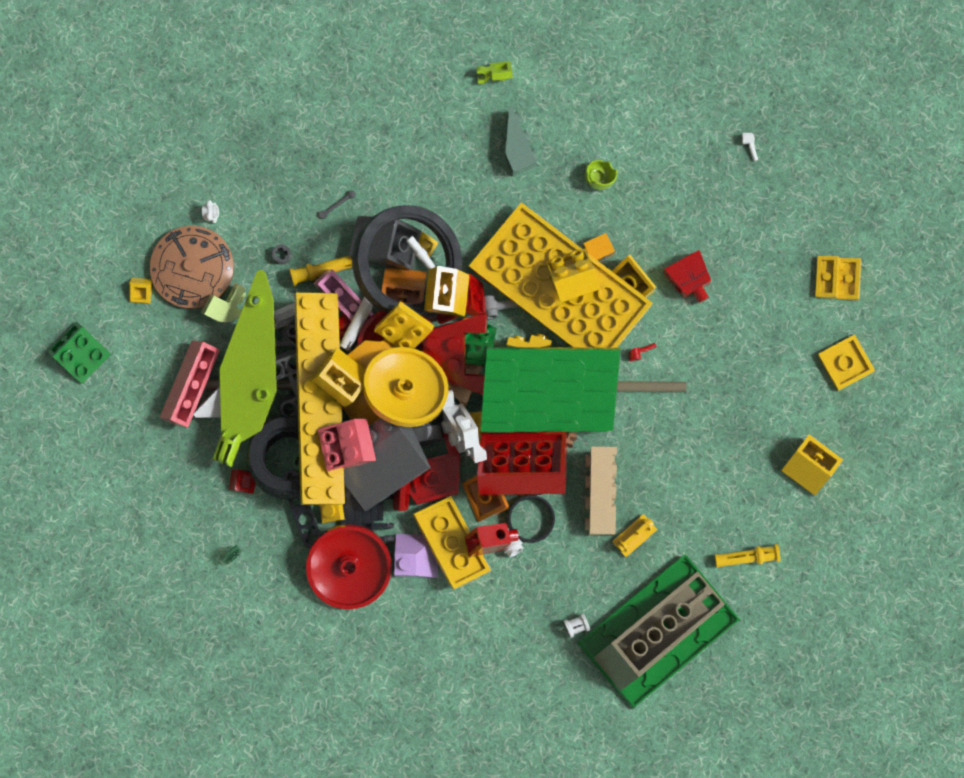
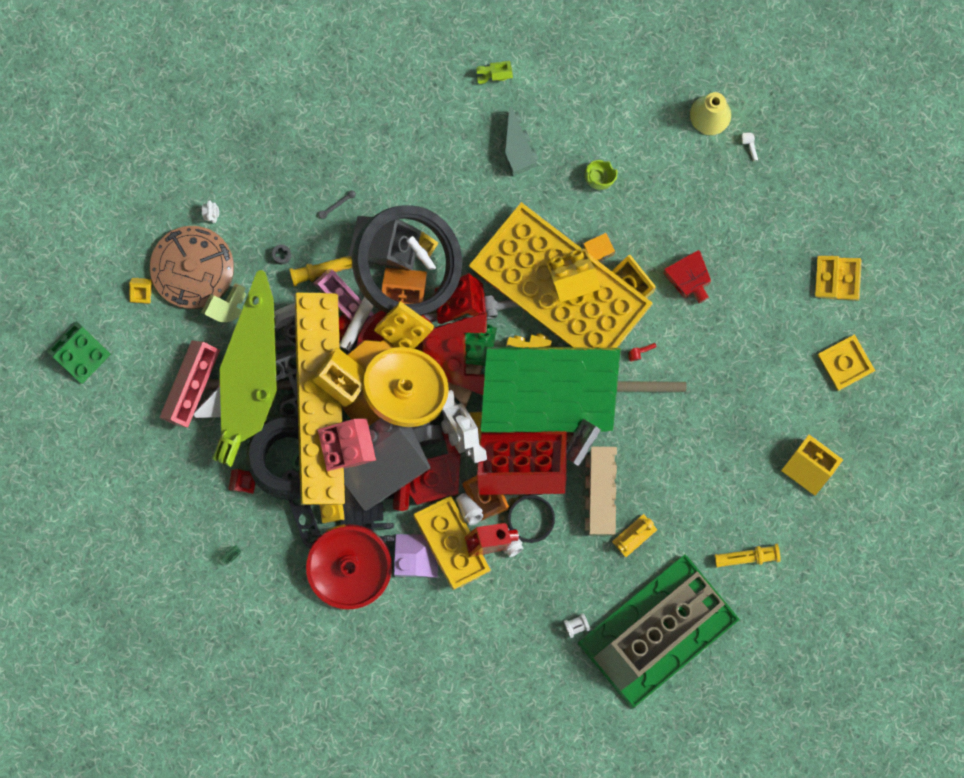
yellow slope [424,266,469,317] -> none
none -> white cone [456,493,483,525]
none -> dark grey piece [566,419,601,466]
none -> light yellow cone [690,92,731,135]

